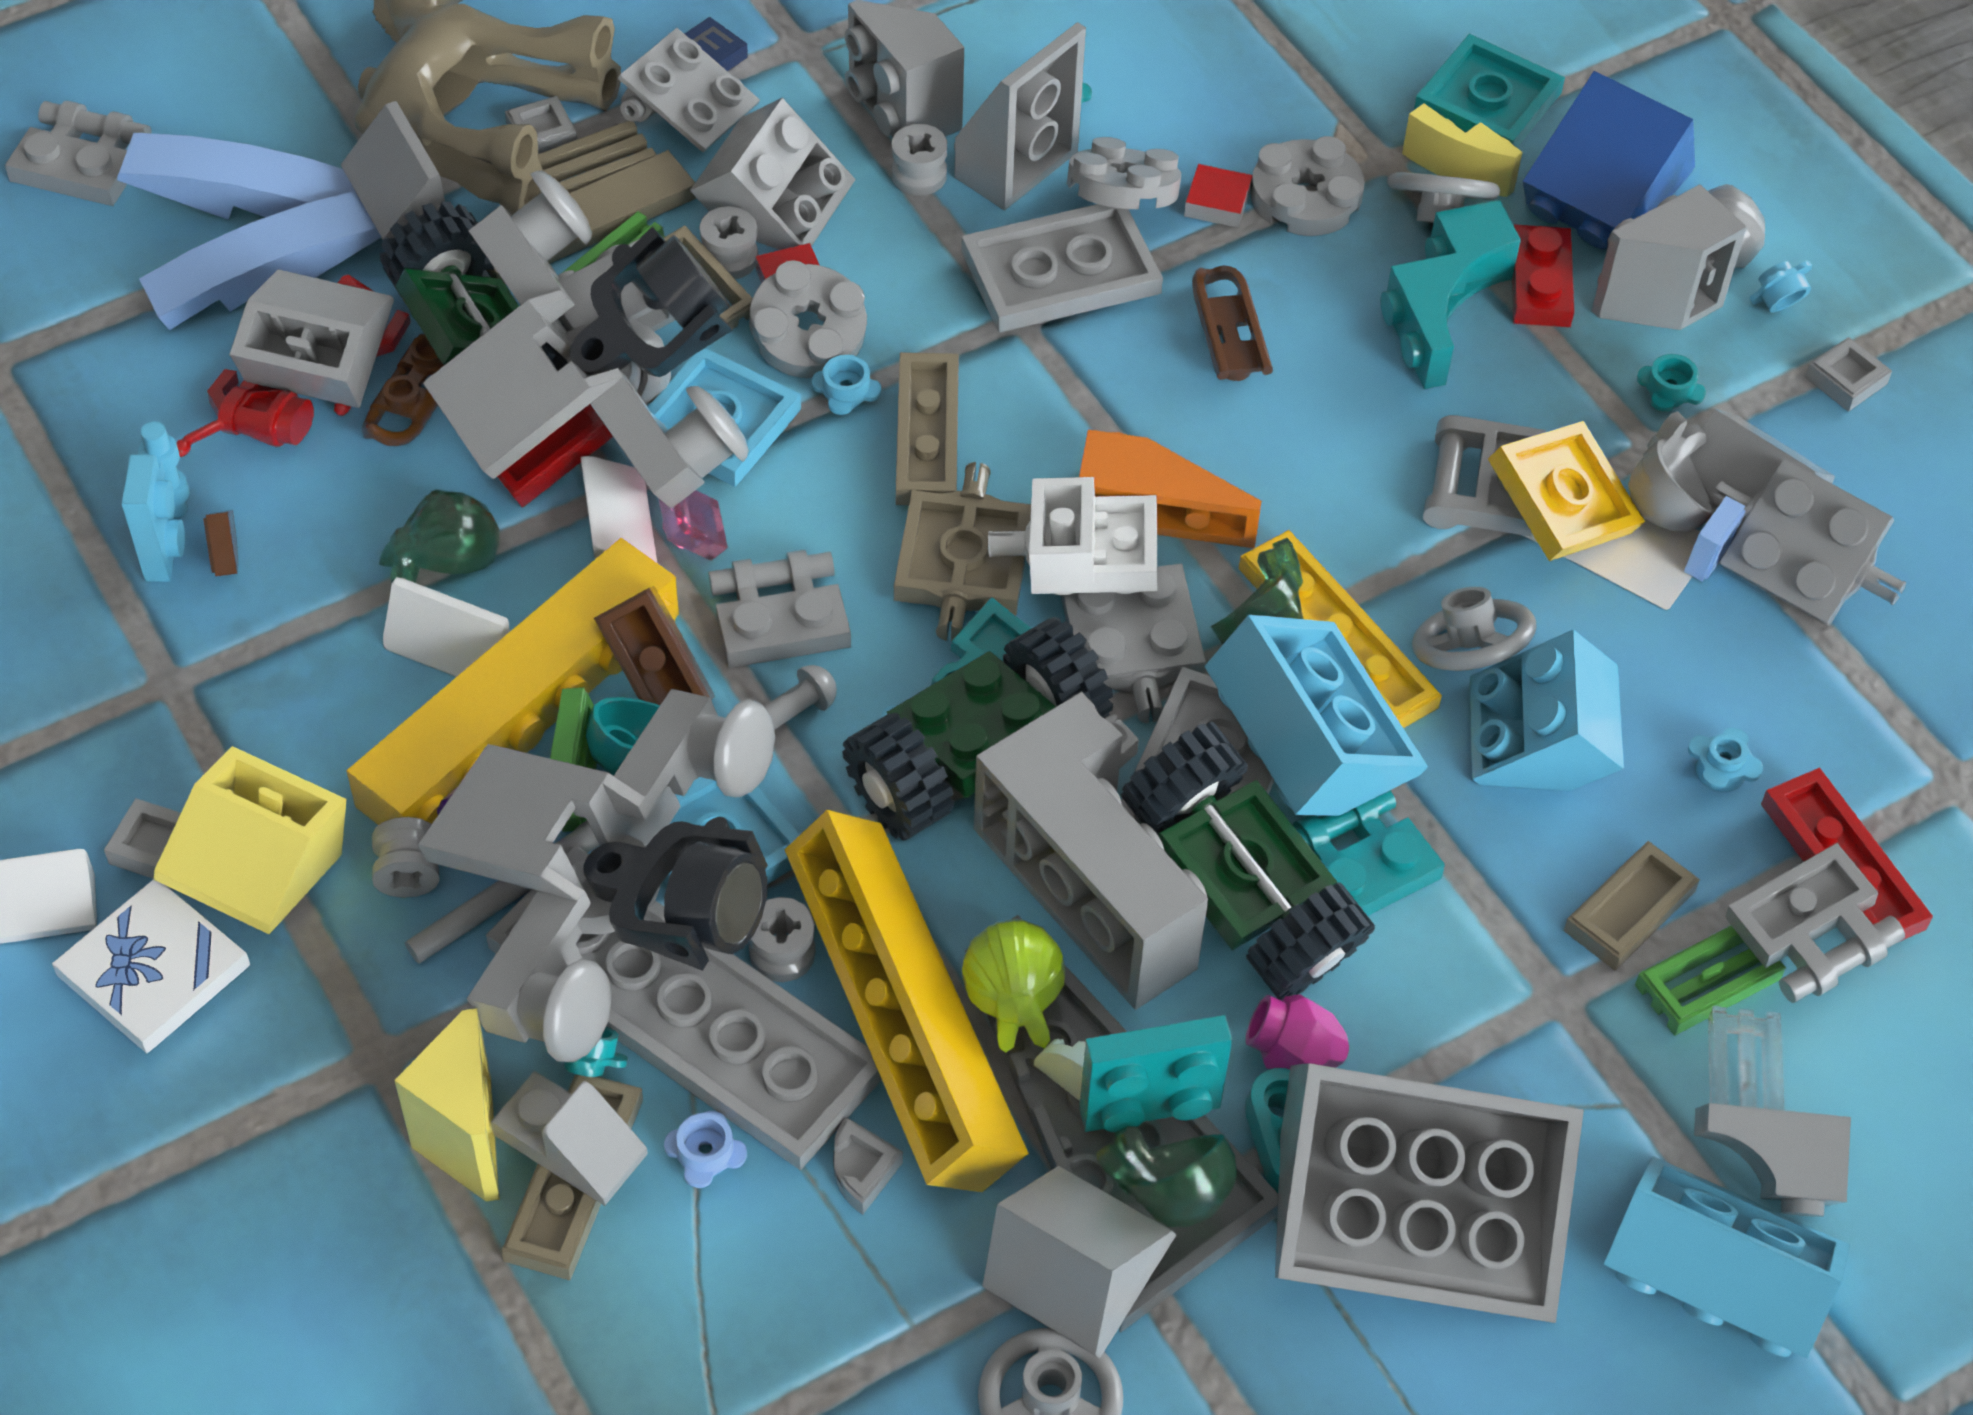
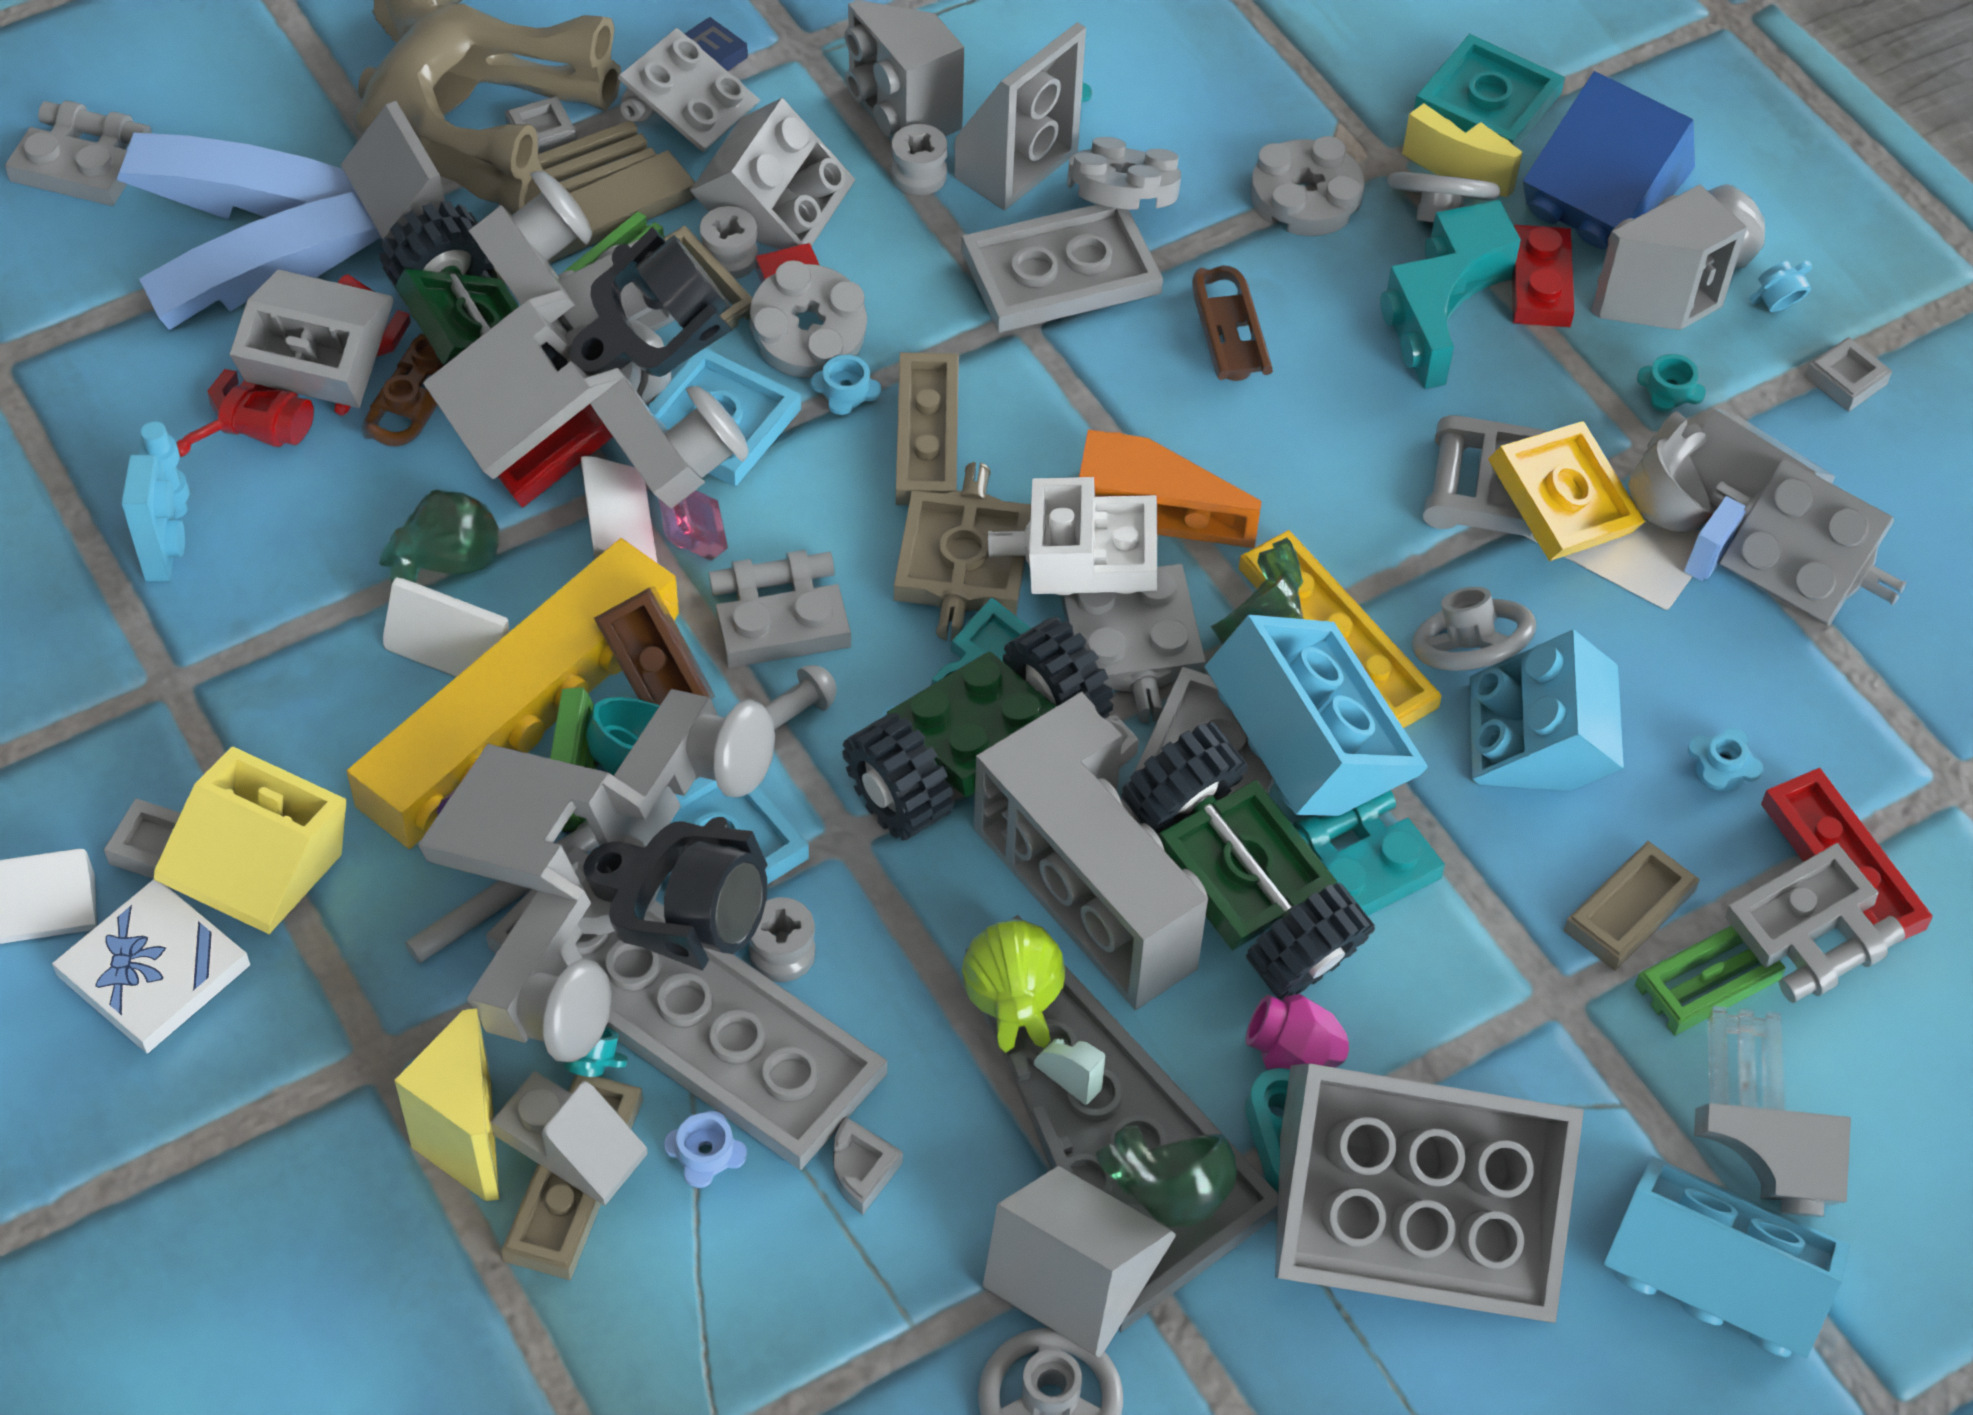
reddish brown tile [203,510,239,577] -> none
light grey wheel [372,817,440,898] -> none
yellow brick [784,810,1029,1192] -> none
teal plate [1079,1015,1232,1132] -> none
red tile [1184,164,1253,228] -> none

